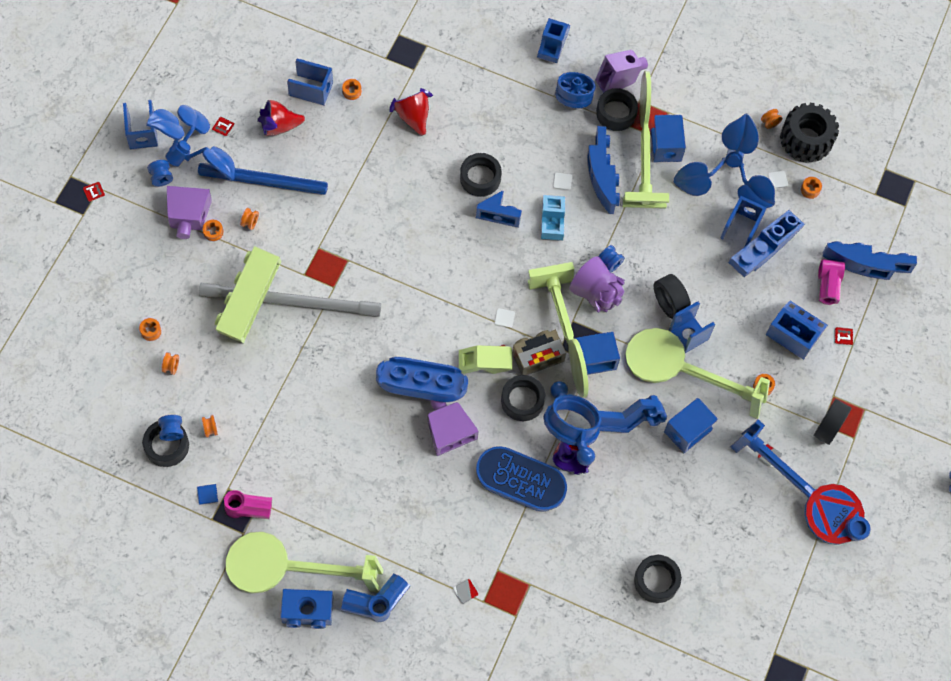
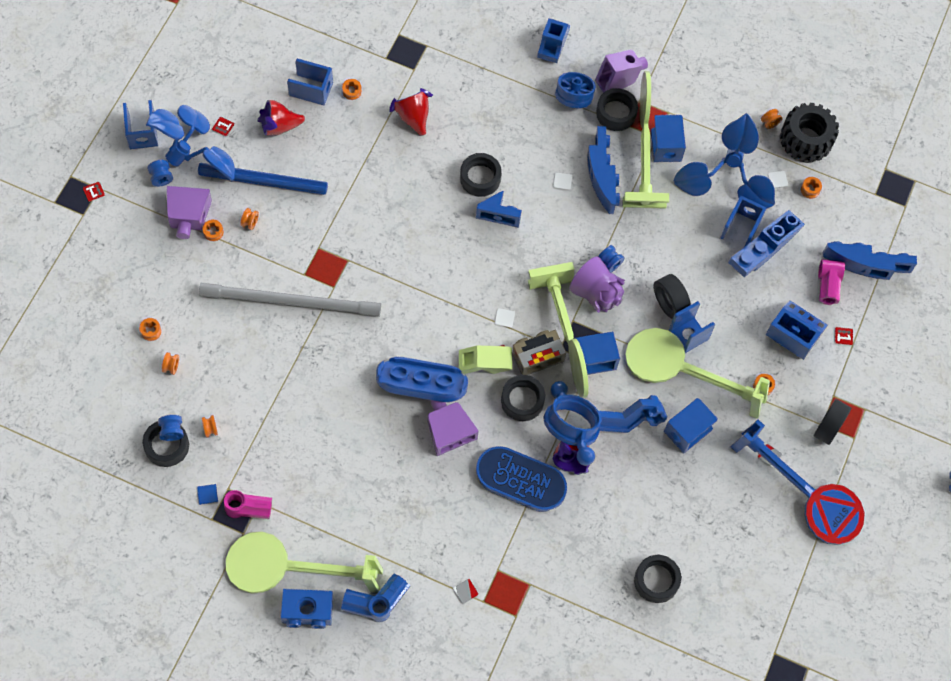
yellowish green brick [215,246,282,344] -> none
dark azure slope [541,195,565,241] -> none
blue tile [845,516,871,541] -> none

